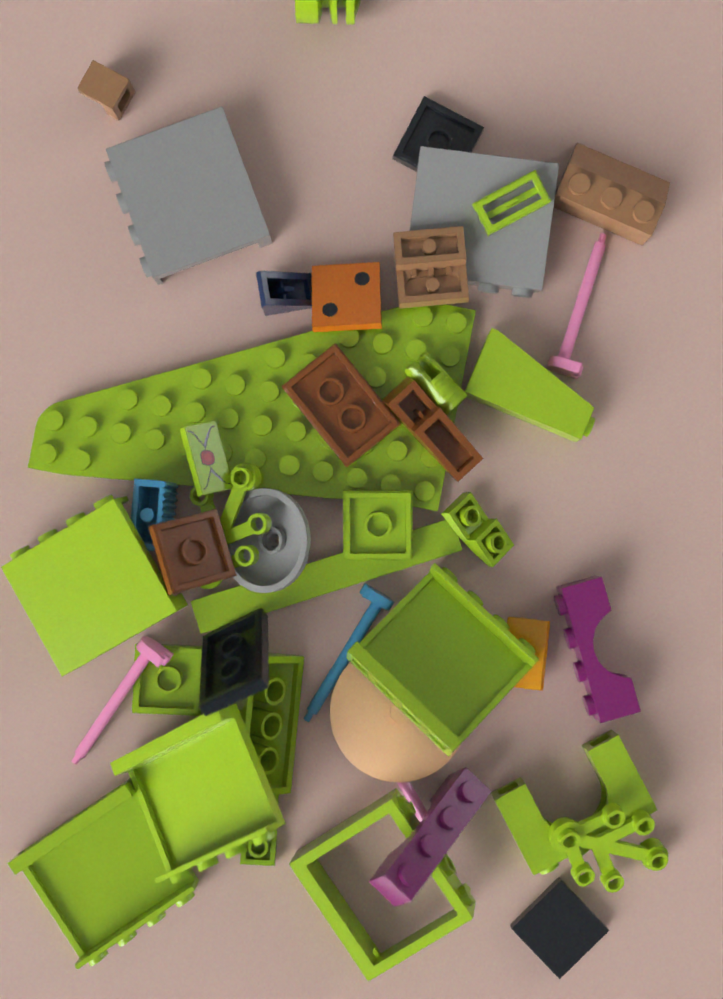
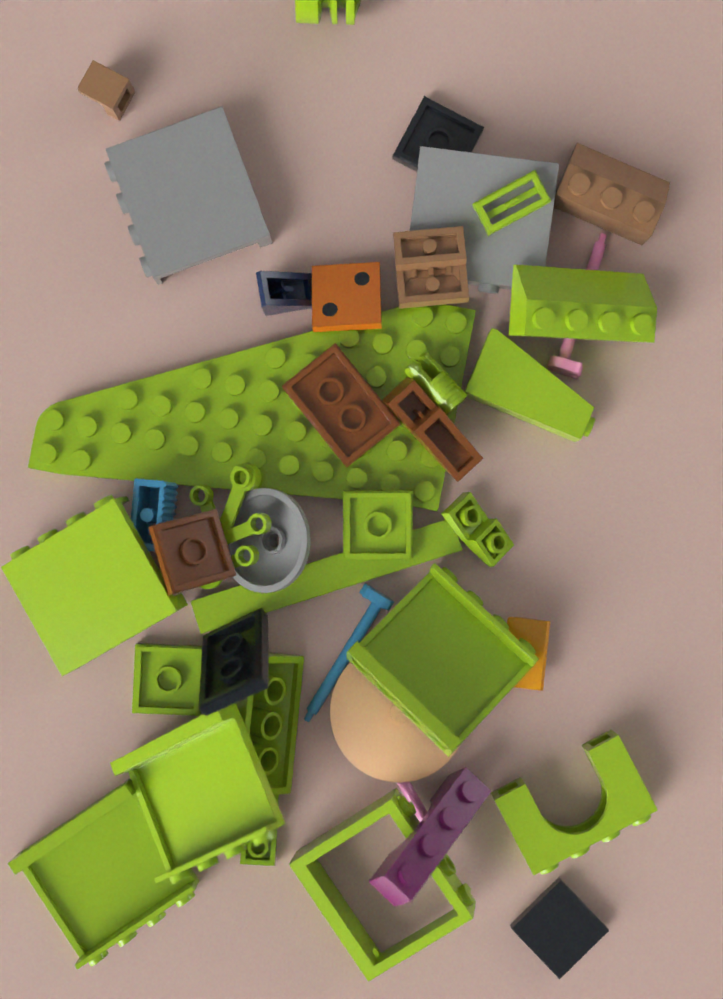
bright pink piece [72,636,174,764] -> none
lime tile [180,421,233,497] -> none
lime plant [549,803,669,893] -> none
magenta arch [554,576,641,723] -> none
none -> lime slope [509,265,657,343]

